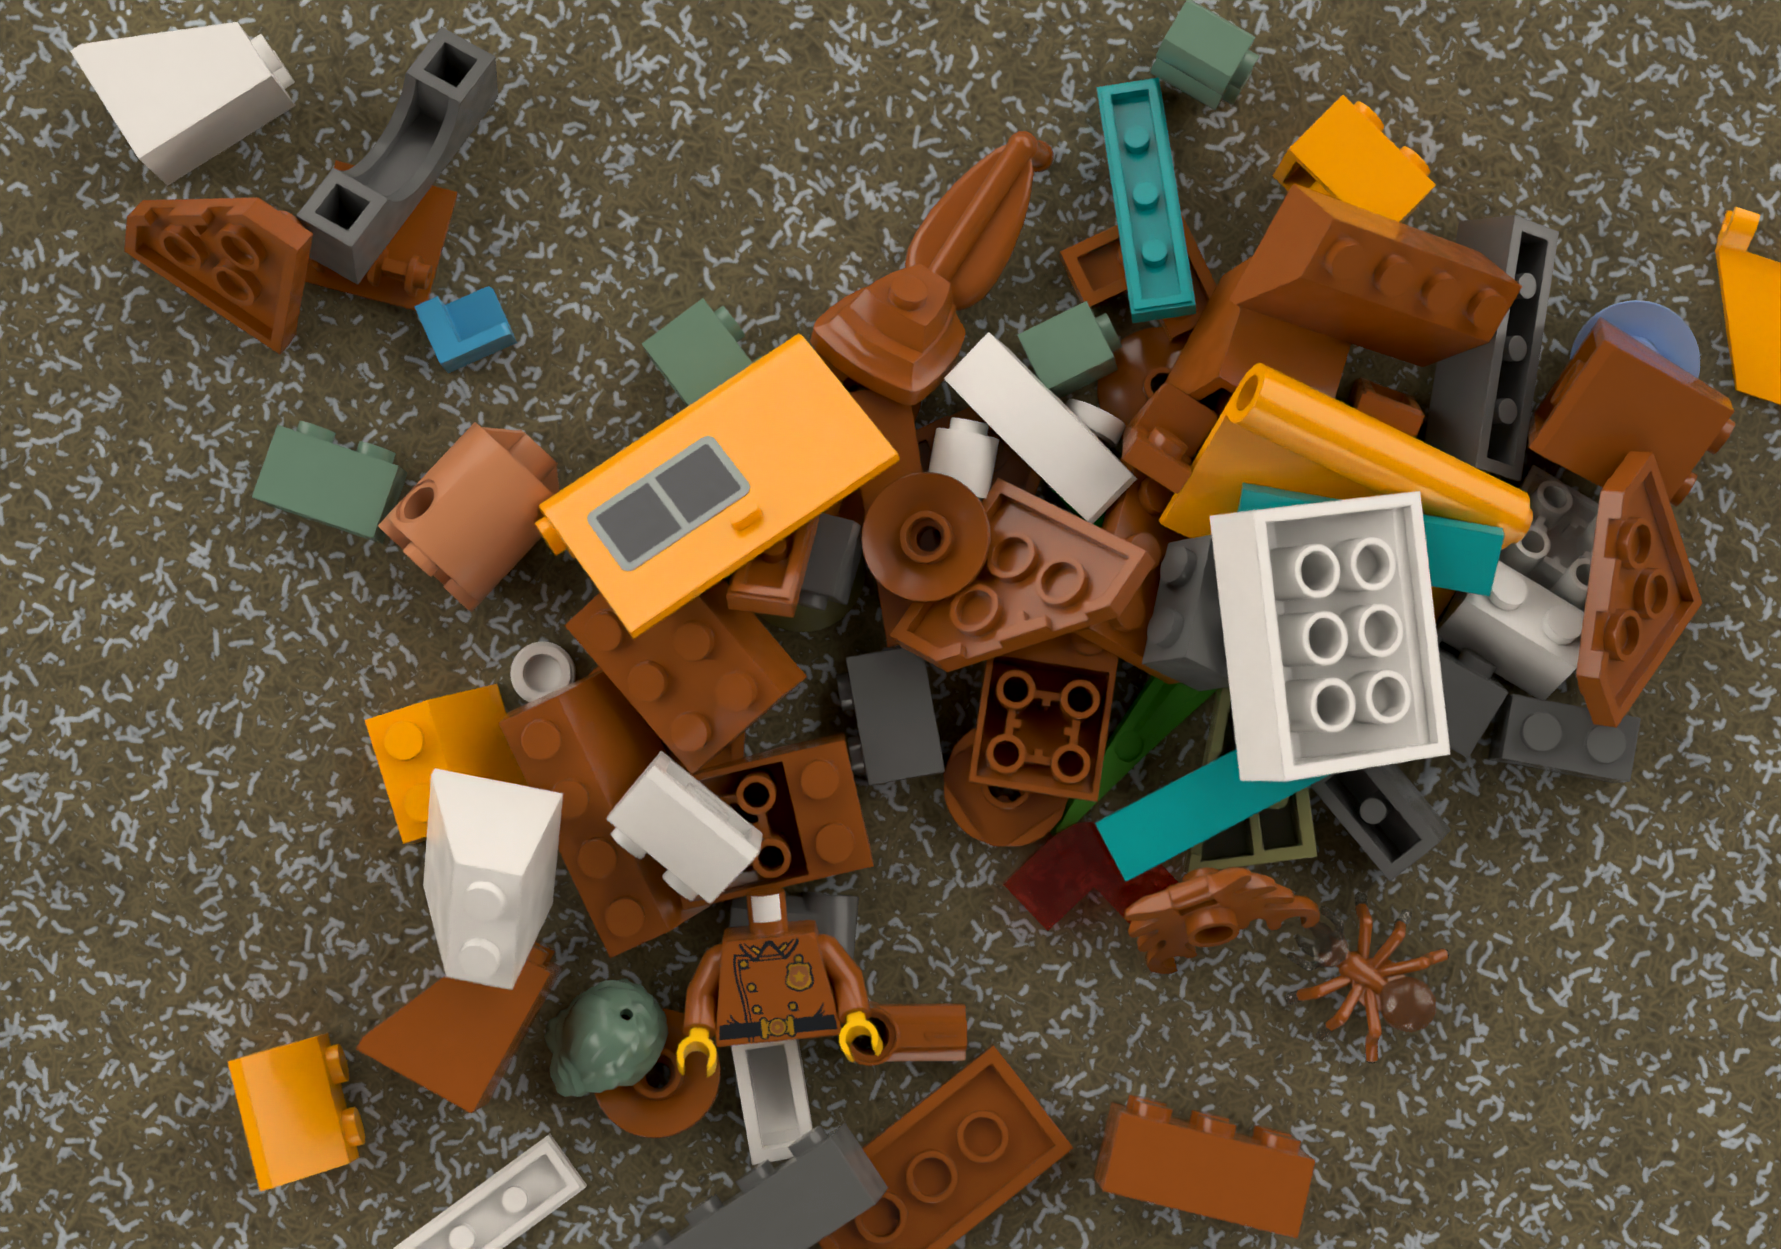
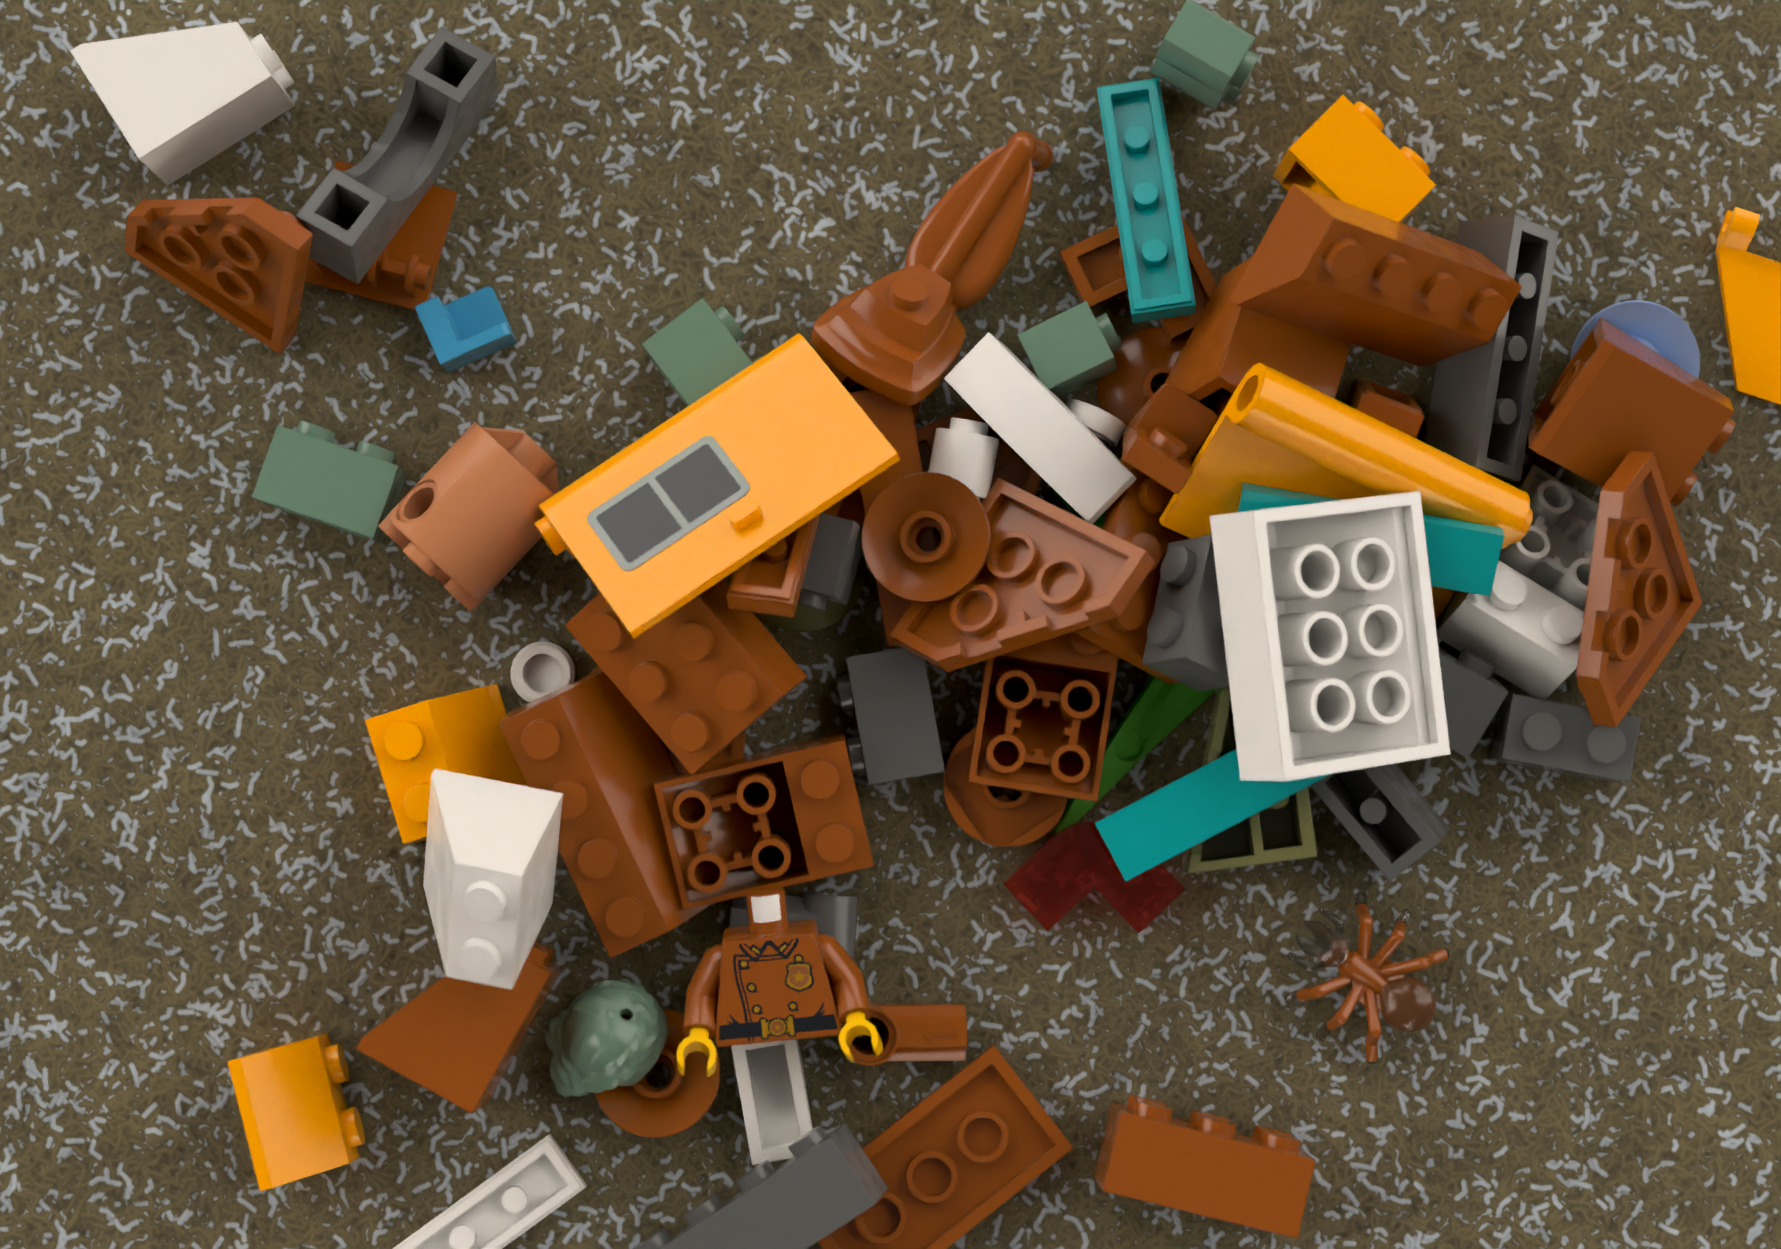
white slope [607,751,763,904] -> none
dark orange animal [1124,867,1320,974] -> none

